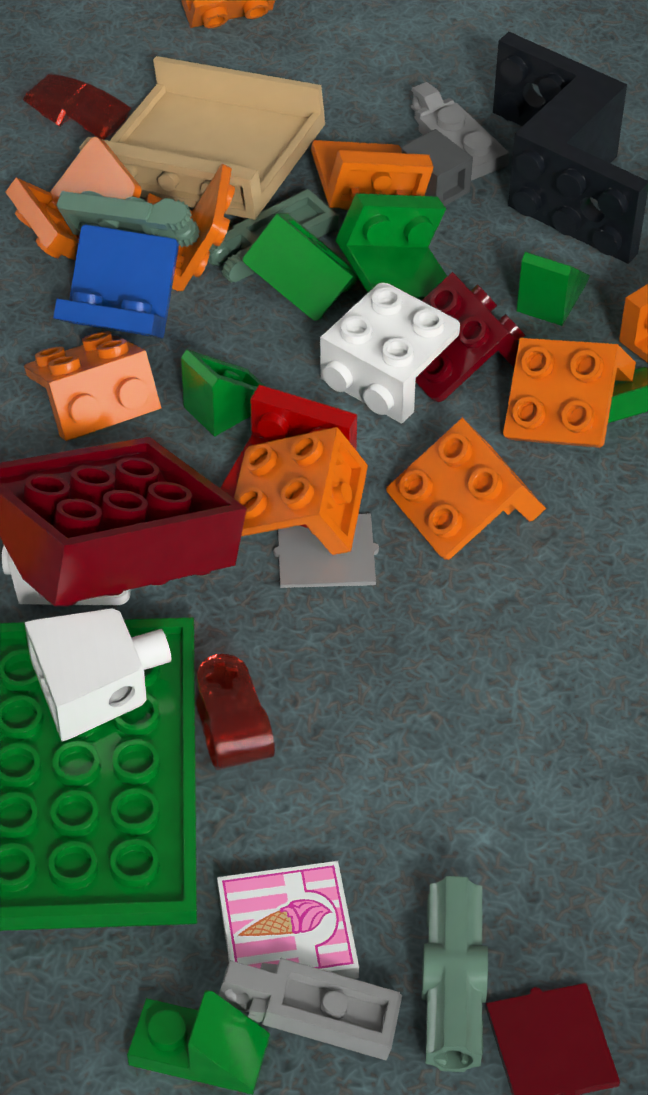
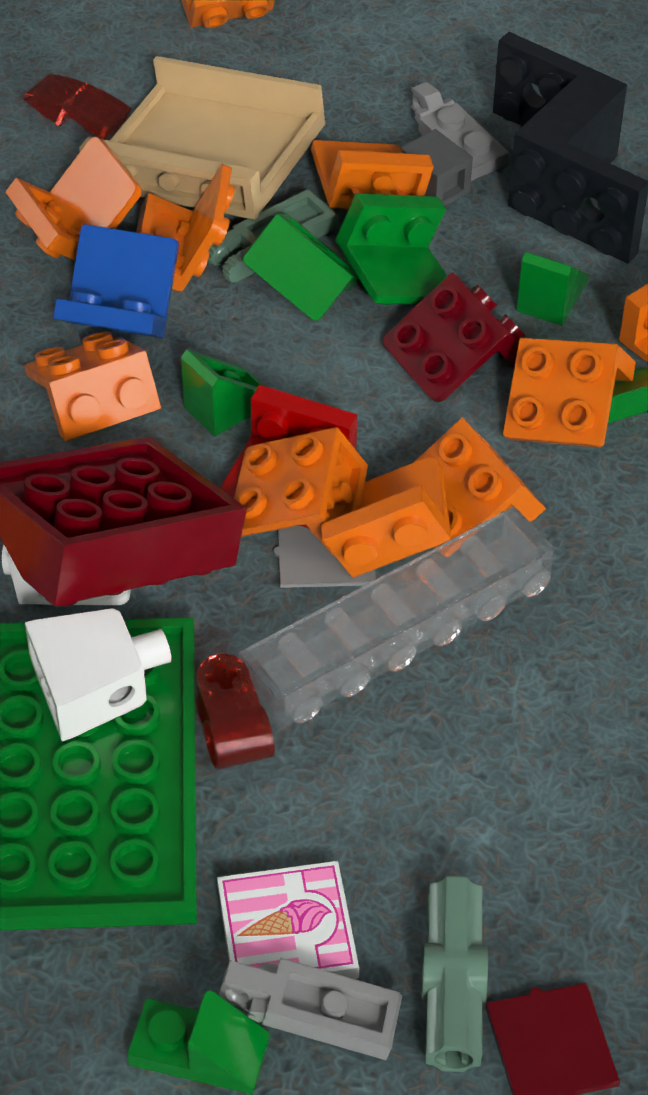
sand green hinge [56,191,200,248] -> none
white bracket [320,283,460,424] -> none
none -> clear brick [239,506,555,731]
none -> orange bracket [321,456,452,578]

